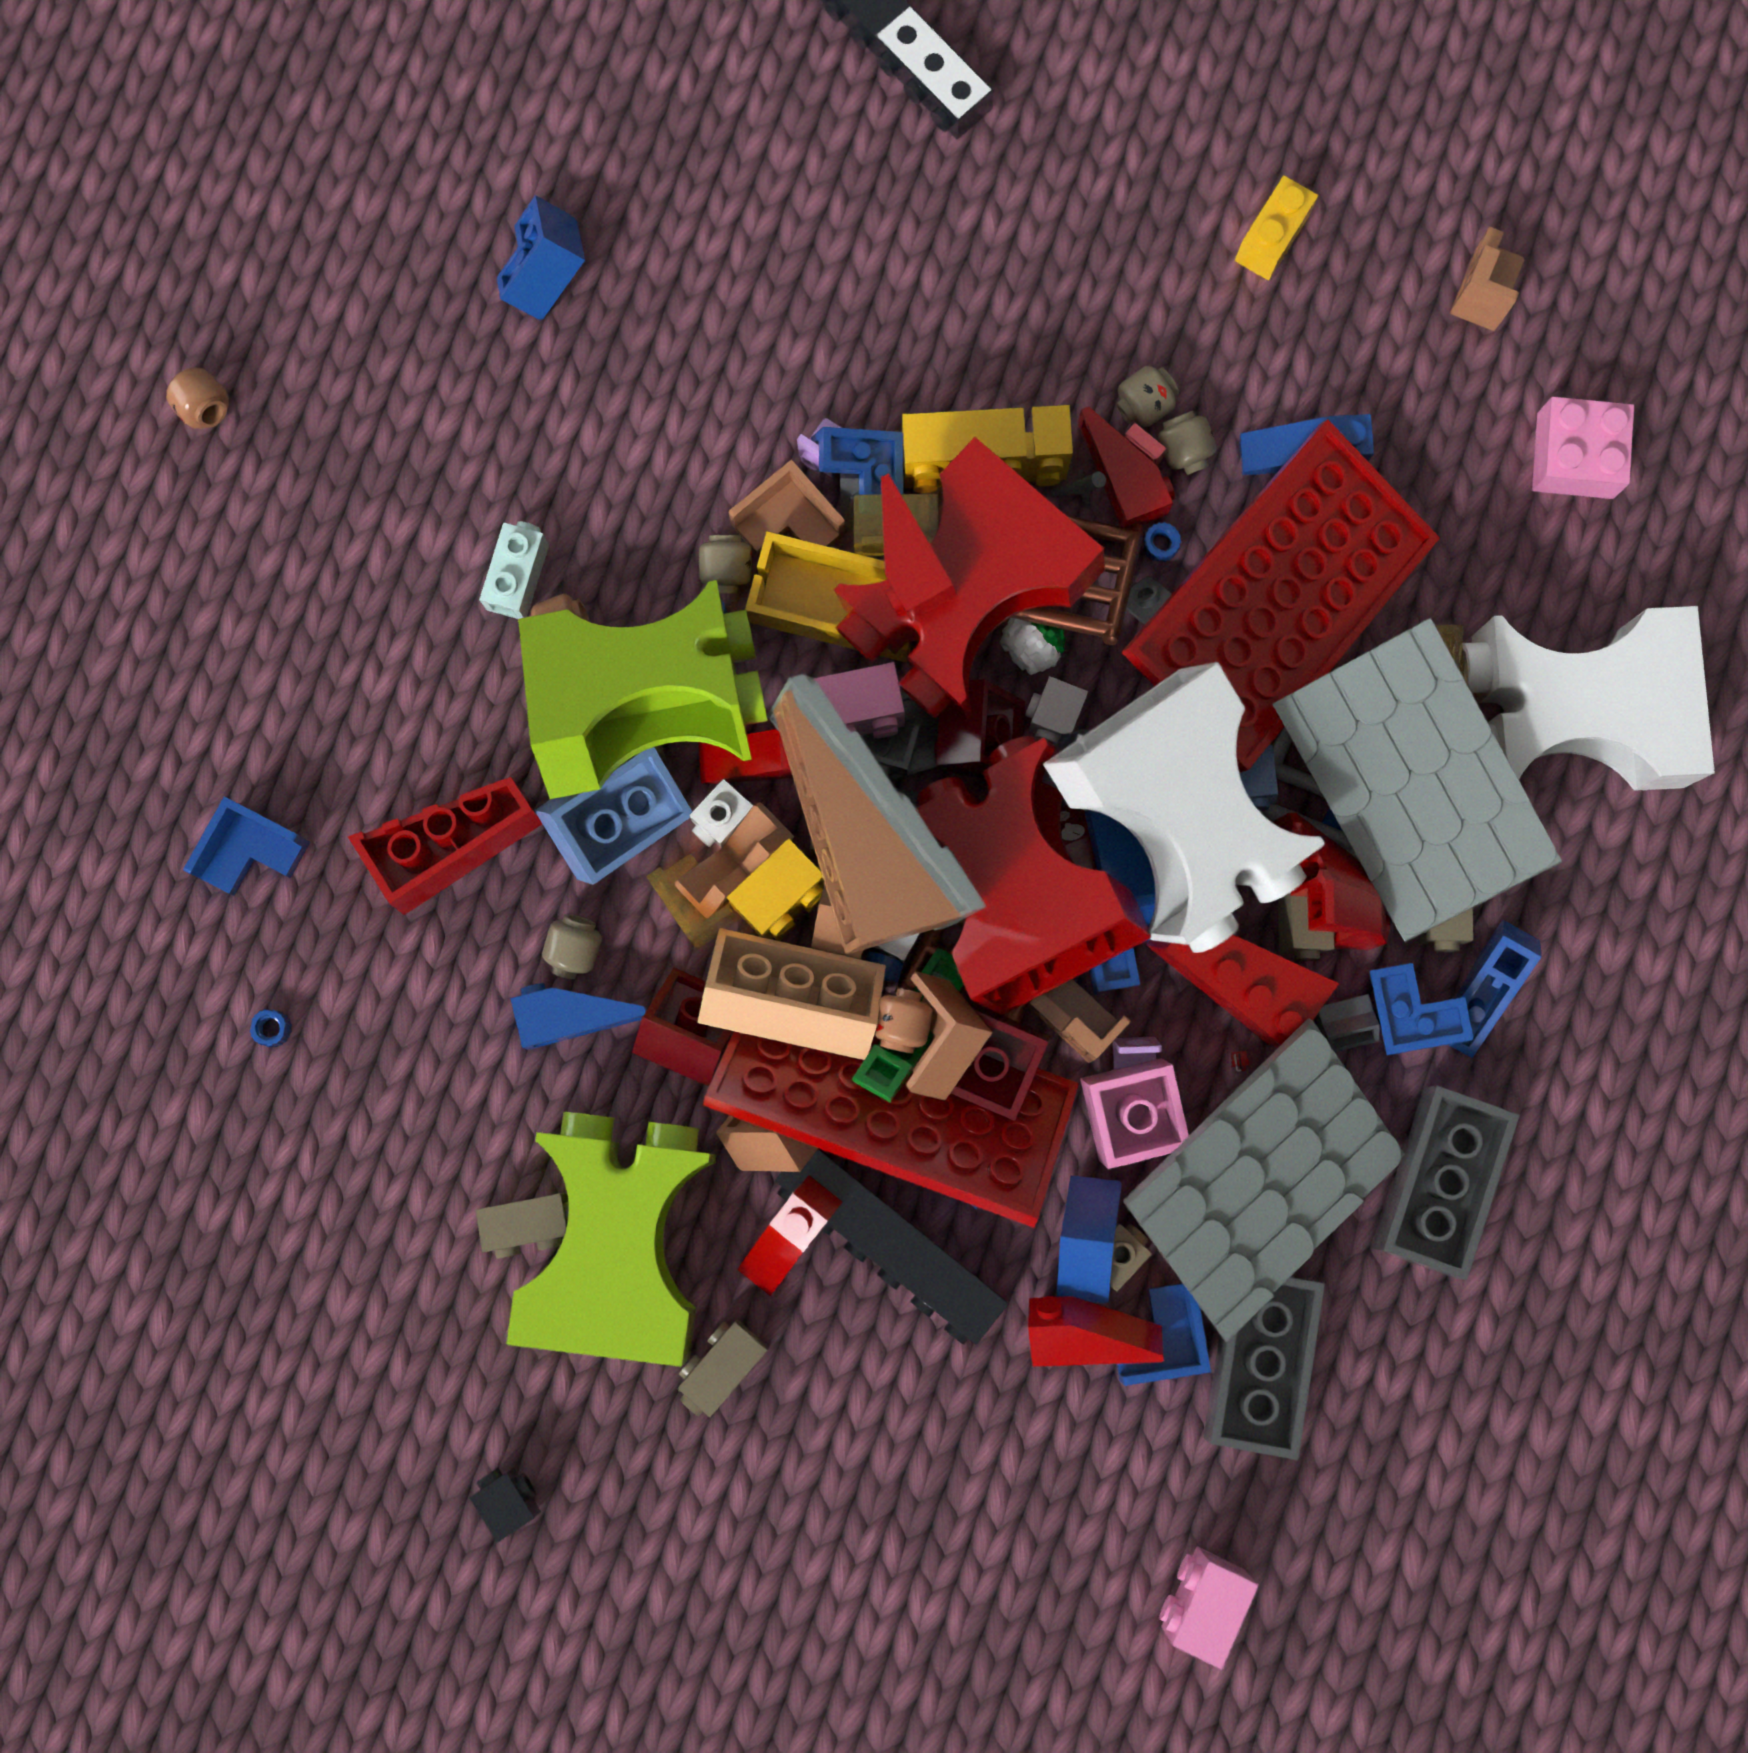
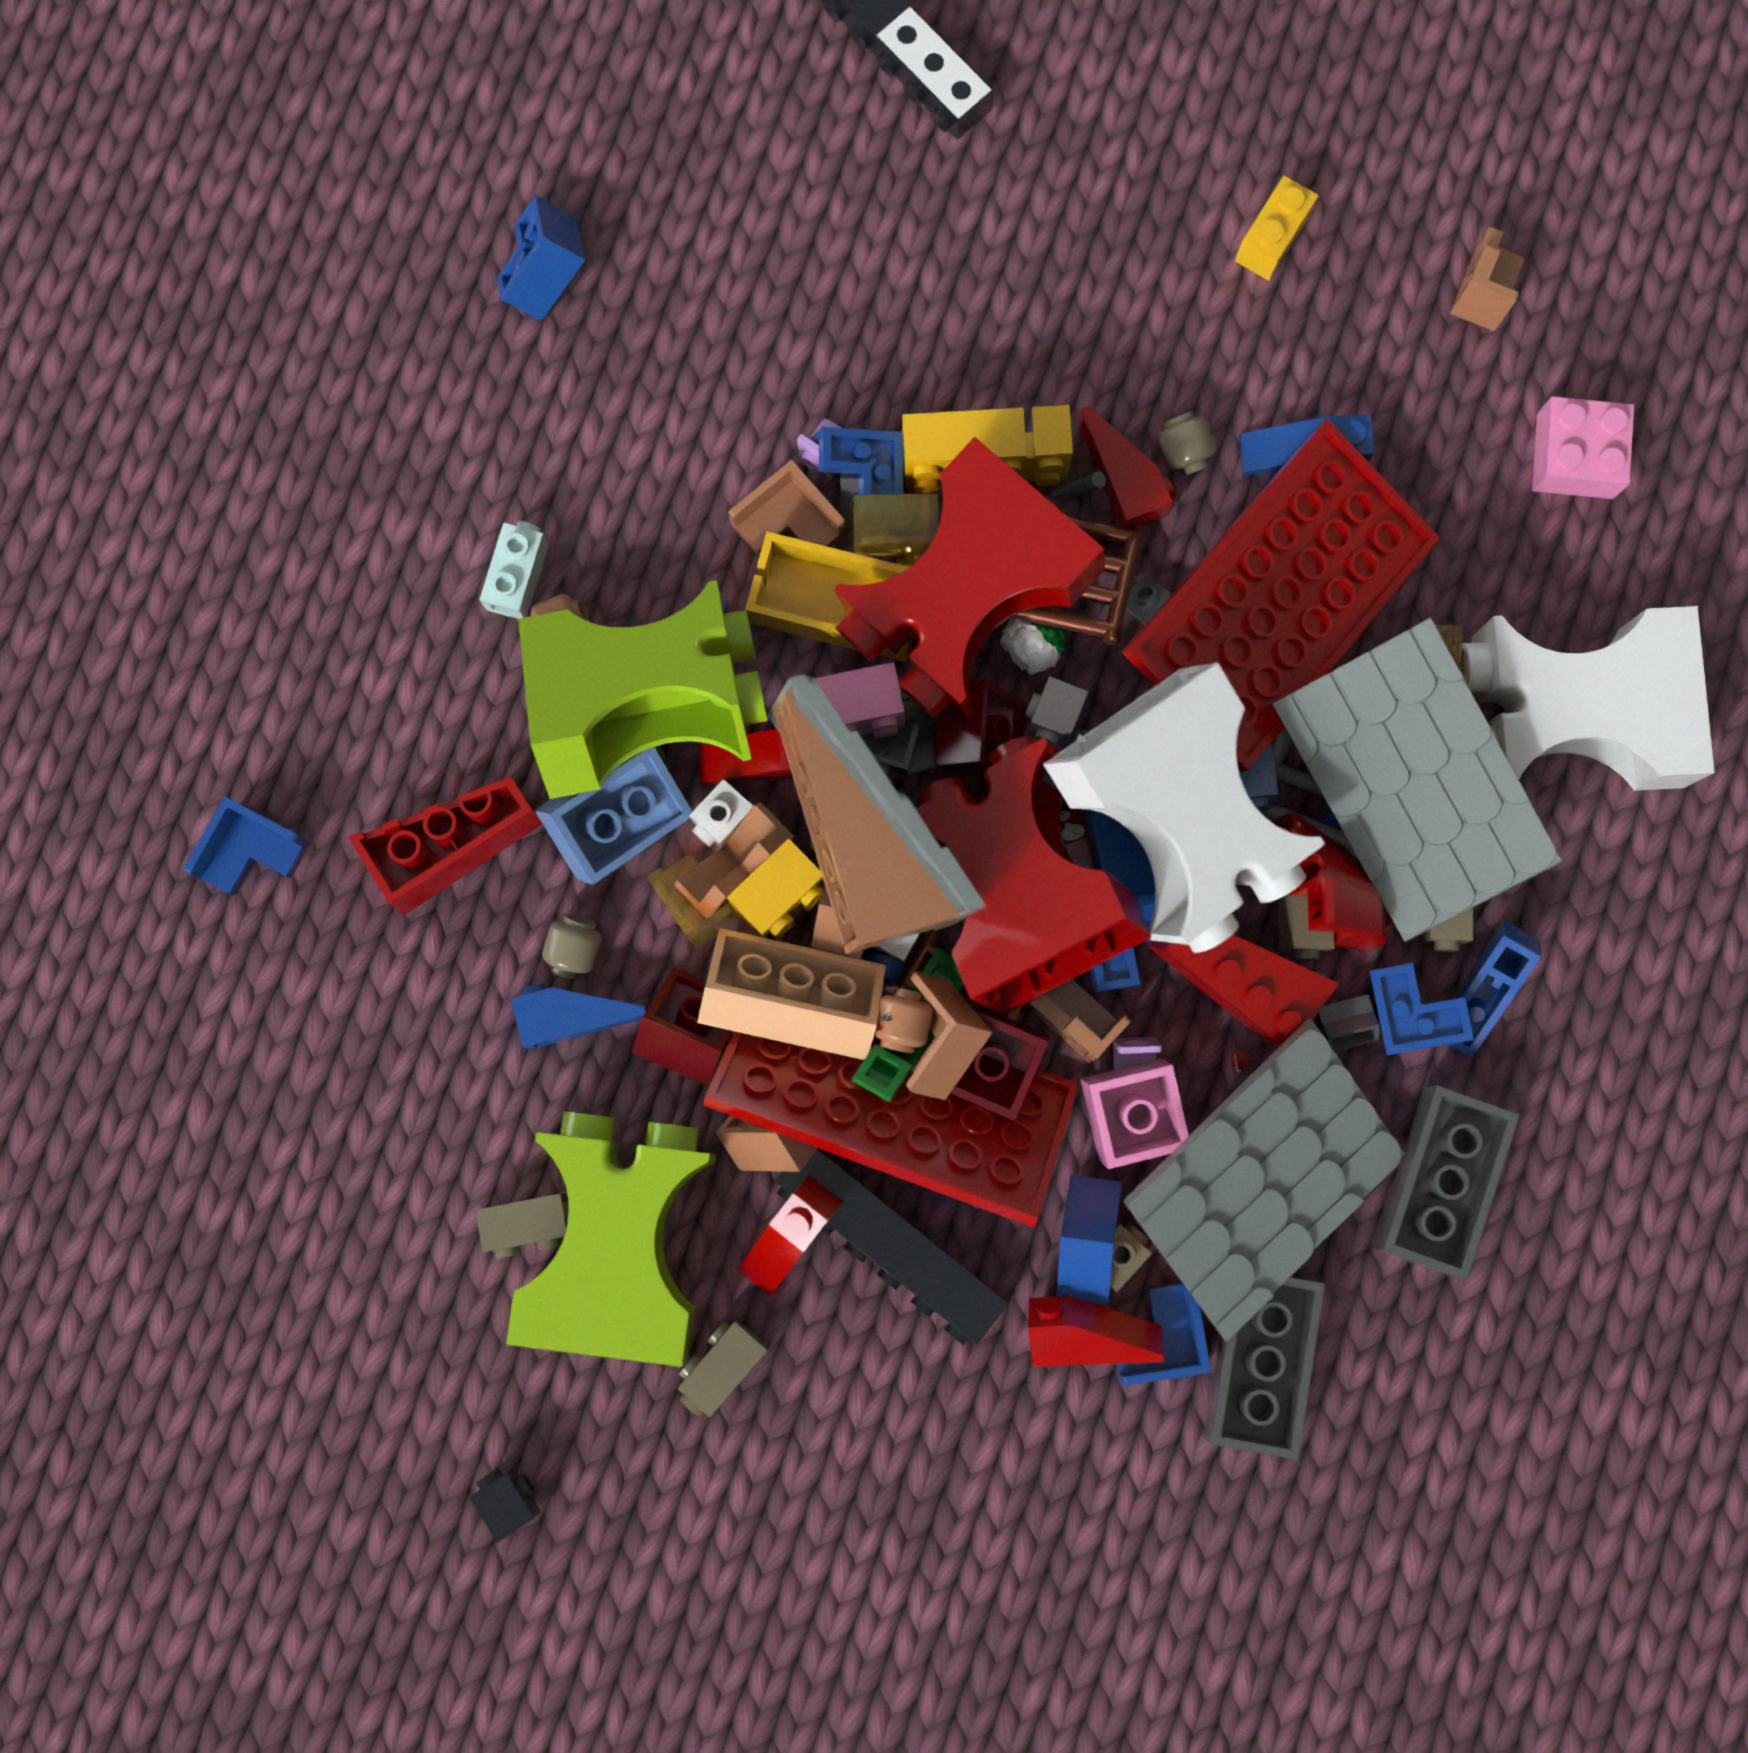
nougat head [166,367,229,429] -> none
blue axle [249,1009,292,1048] -> none
dark tan head [699,535,752,594] -> none
red slope [881,473,957,621] -> none
dark tan head [1116,365,1179,428] -> none
coral tile [1125,423,1166,466] -> none
blue axle [1143,522,1181,563] -> none
bright pink brick [1159,1546,1259,1670] -> none

